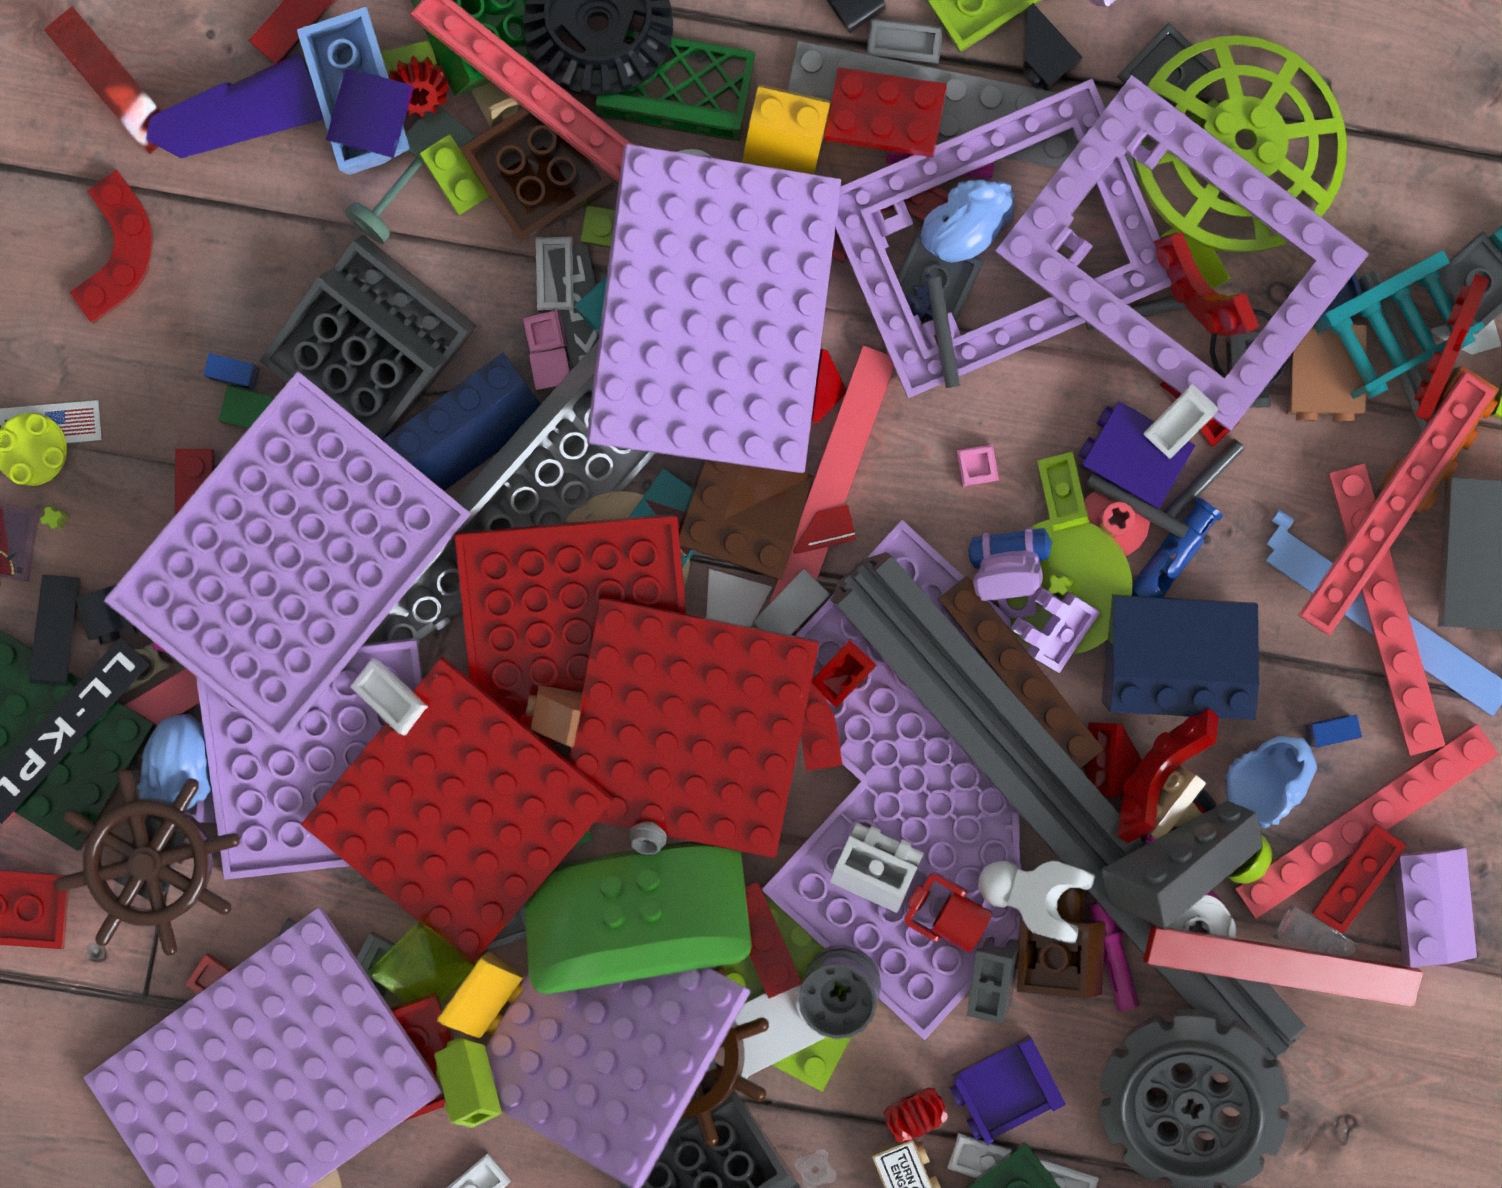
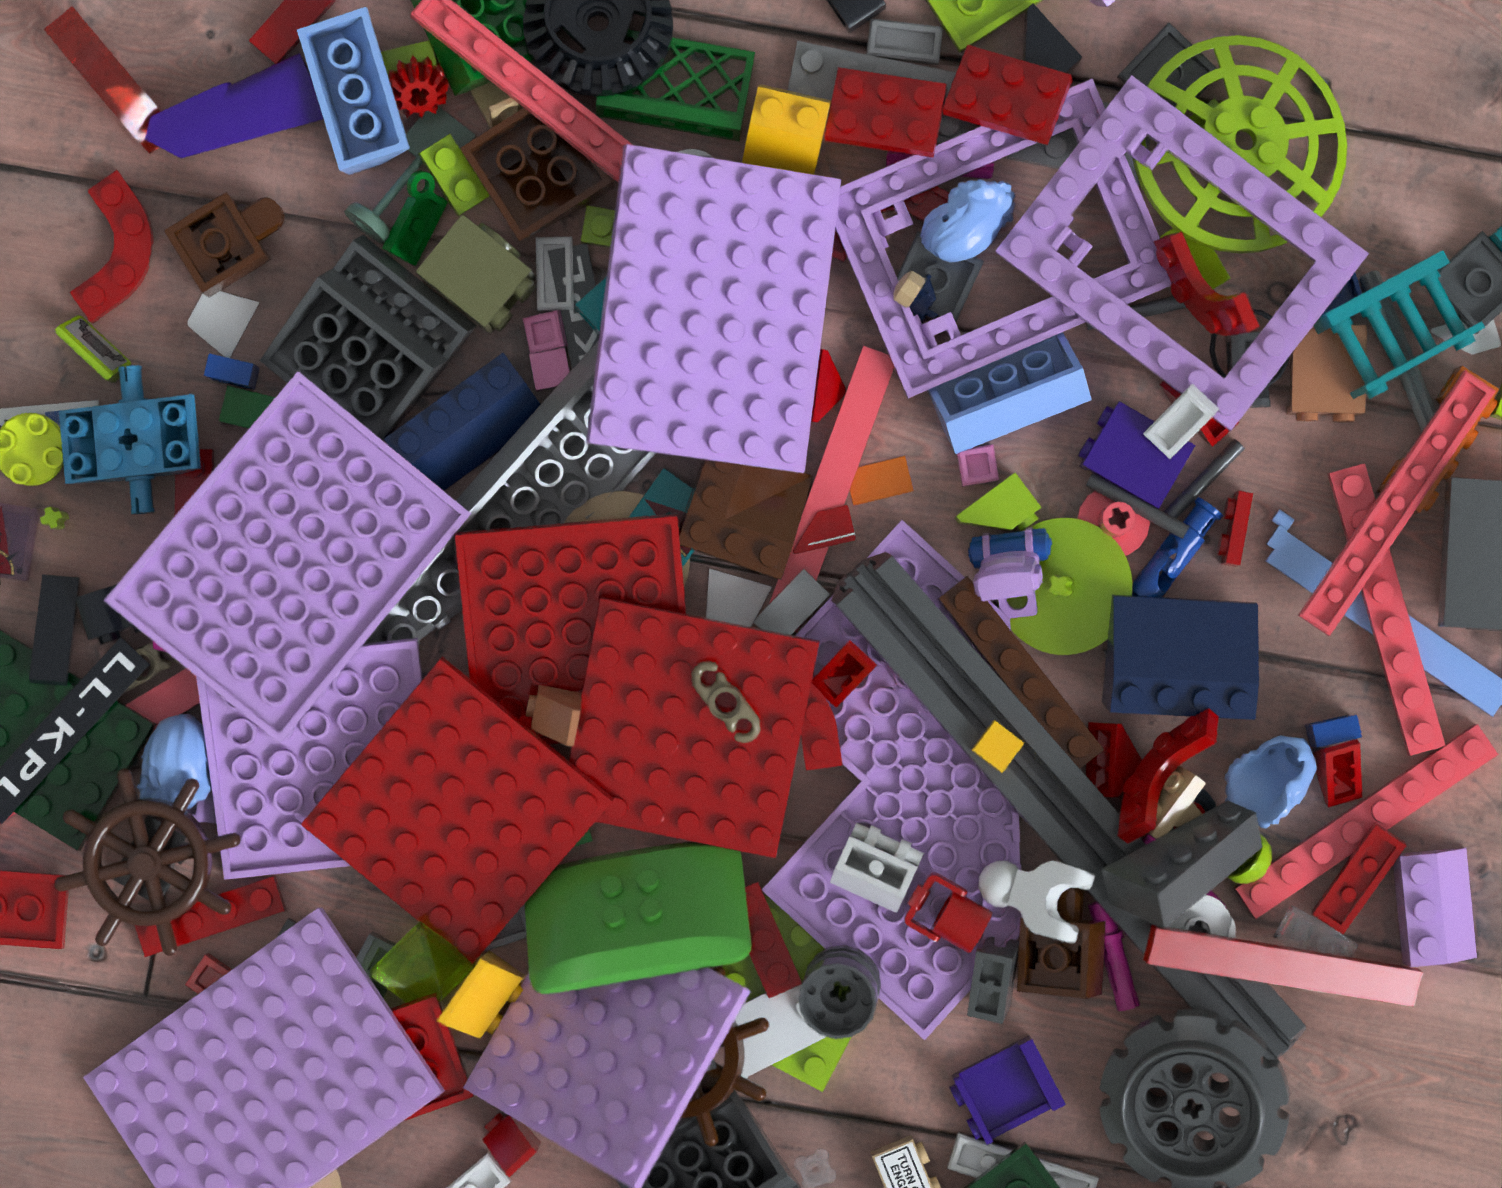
dark purple slope [326,68,414,158] -> none
white tile [350,658,428,735] -> none
lime brick [434,1038,502,1128] -> none
light grey plate [629,822,667,855] -> none
red gear [883,1087,948,1142] -> none
dark grey bar [926,277,960,388] -> none
lavender plate [1010,586,1101,673] -> none
lime plate [1037,451,1090,531] -> none
red plate [1414,274,1489,422] -> none
none -> slope [55,315,131,383]
none -> dark azure slope [59,365,201,514]
none -> red plate [135,876,286,957]
none -> reddish brown brick [164,192,285,298]
none -> white sticker [188,291,260,358]
none -> green hinge [382,170,448,266]
none -> olive brick [416,214,536,335]
none -> red slope [482,1112,541,1177]
none -> dark tan piece [691,661,761,743]
none -> orange sticker [850,456,914,506]
none -> tan tile [893,271,925,308]
none -> light blue slope [928,332,1092,454]
none -> red plate [942,45,1072,145]
none -> lime slope [954,472,1042,531]
none -> yellow tile [971,720,1024,773]
none -> red plate [1217,491,1253,567]
none -> red slope [1313,739,1362,808]

